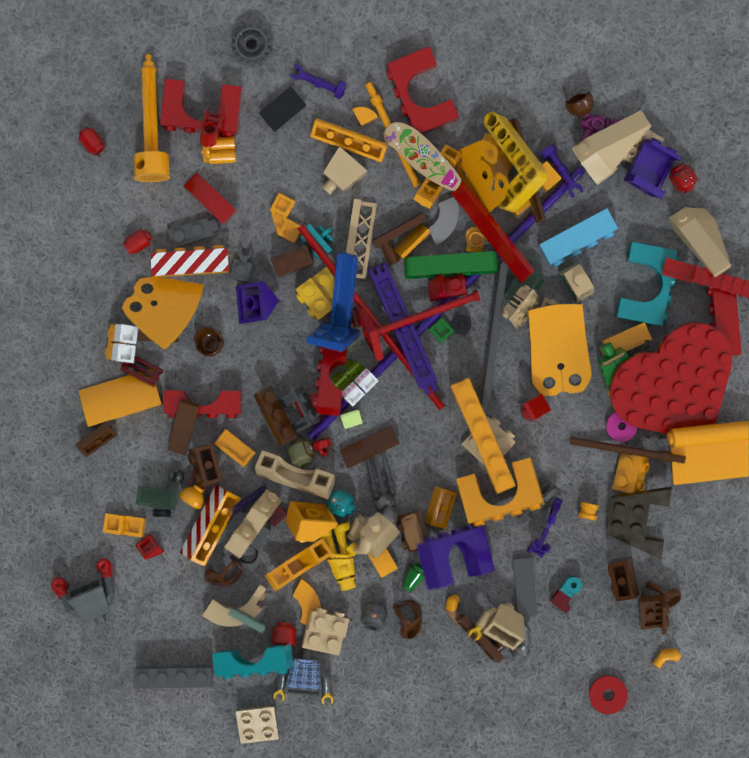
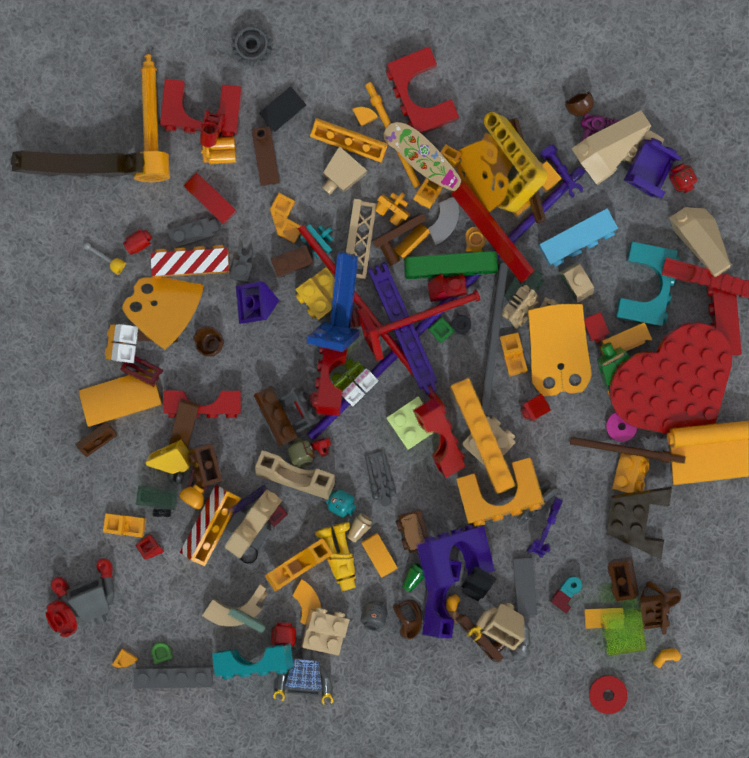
red brick [78,127,106,156] -> none
reddish brown piece [204,556,243,586] -> none
light orange plate [214,429,256,467] -> none
tan hinge [236,705,279,744] -> none
light orange slope [285,501,337,543] -> none
dark purple piece [290,65,347,99] -> none
reddish brown tile [339,426,400,468] -> none
yellowish green slope [341,409,362,429] -> none
tan torso [346,494,400,559] -> none
light orange slope [424,486,457,529] -> none
light orange wheel [577,502,599,521] -> none
none -> dark brown arch [10,150,143,178]
none -> red tile [45,600,77,637]
none -> hinge [83,242,126,275]
none -> light orange tile [112,648,139,668]
none -> yellow slope [145,439,190,474]
none -> bright green tile [151,642,173,664]
none -> reddish brown piece [251,126,280,186]
none -> light orange hips [375,192,411,226]
none -> yellowish green brick [386,397,434,450]
none -> red arch [413,399,465,478]
none -> dark purple arch [422,559,462,638]
none -> black piece [461,566,497,601]
none -> light orange slope [500,332,528,377]
none -> red brick [584,312,610,343]
none -> light orange tile [584,607,624,629]
none -> clear neon green brick [600,609,647,656]

